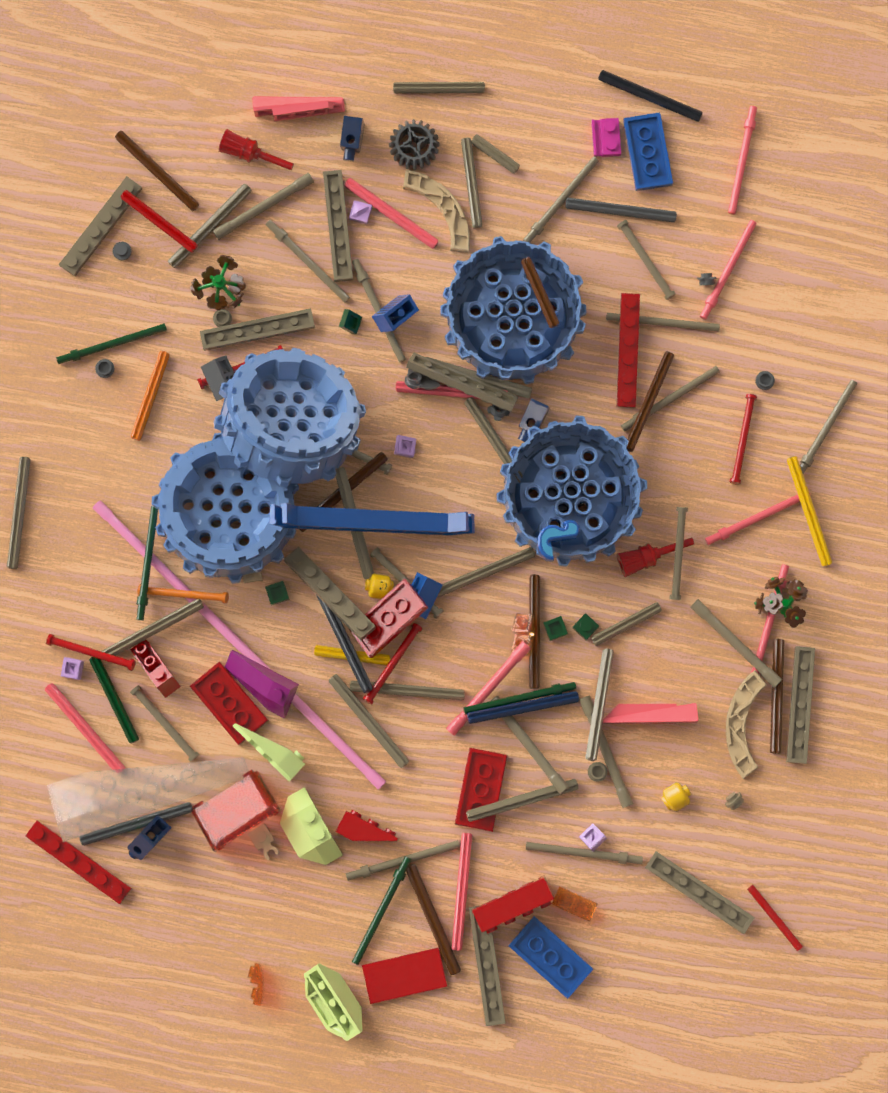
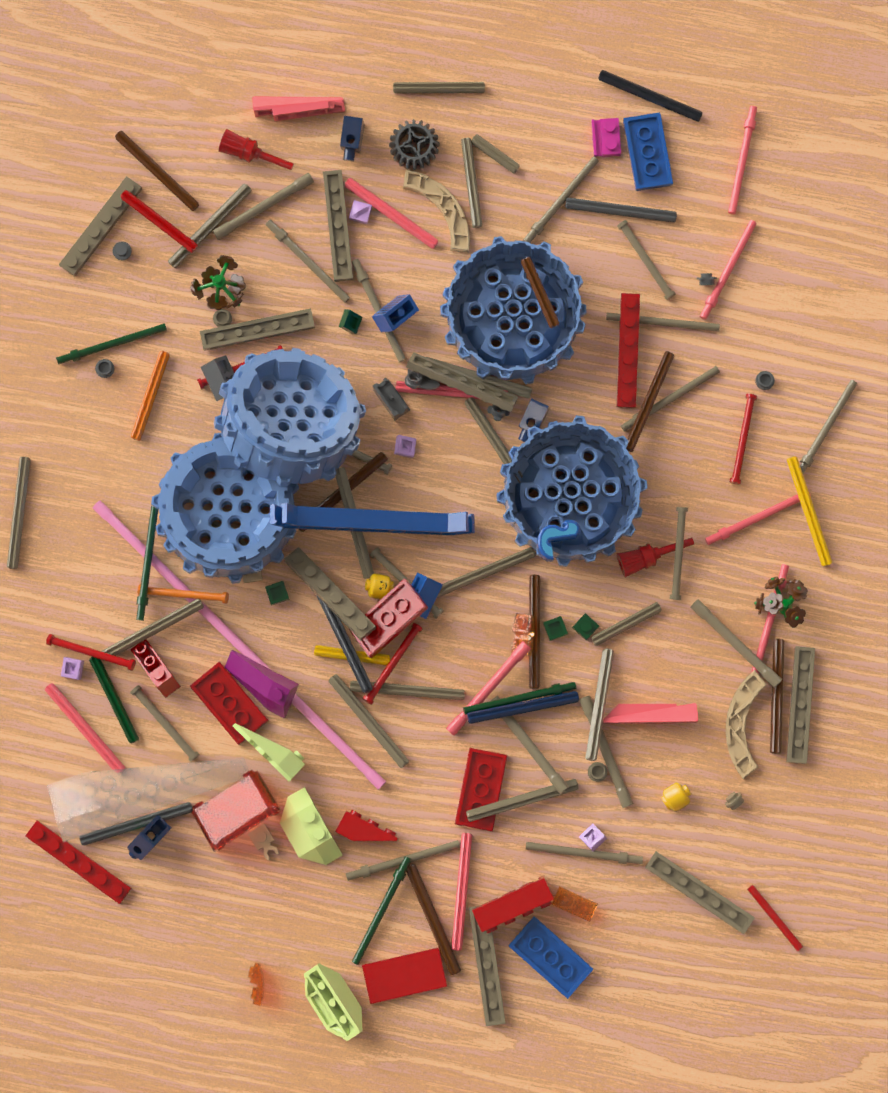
none -> dark grey hinge [373,378,410,421]

